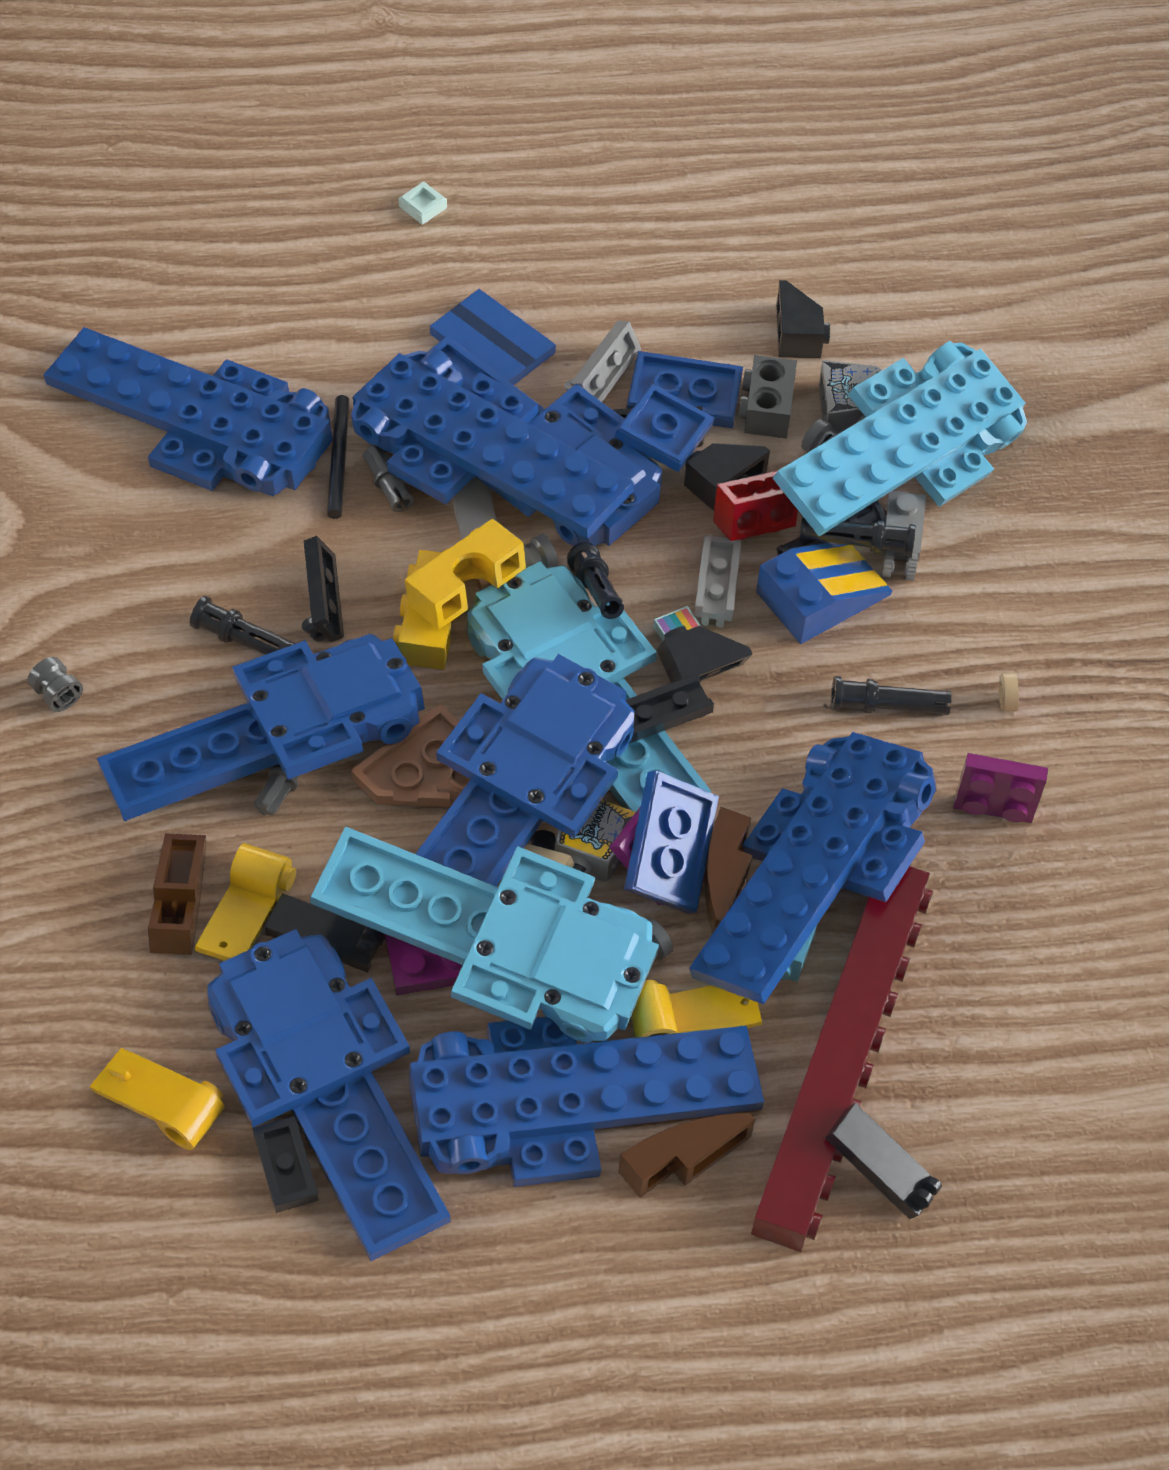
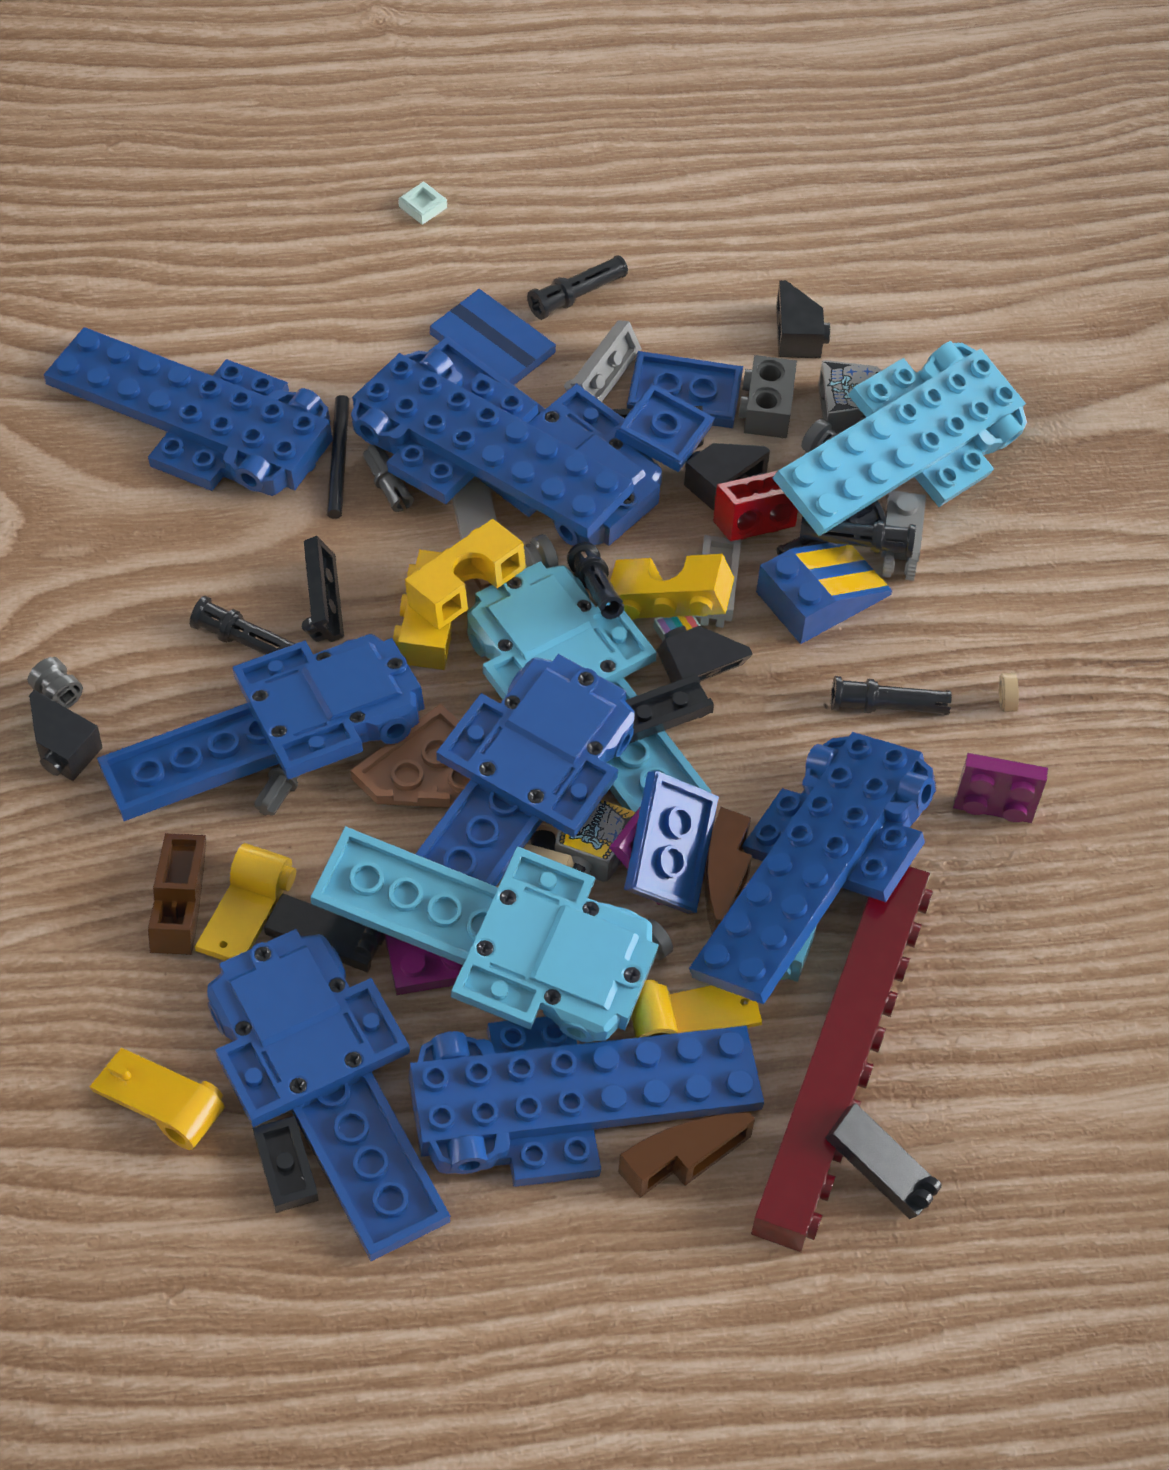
none -> black slope [29,690,103,781]
none -> black pin [527,255,628,320]
none -> yellow arch [610,554,734,620]

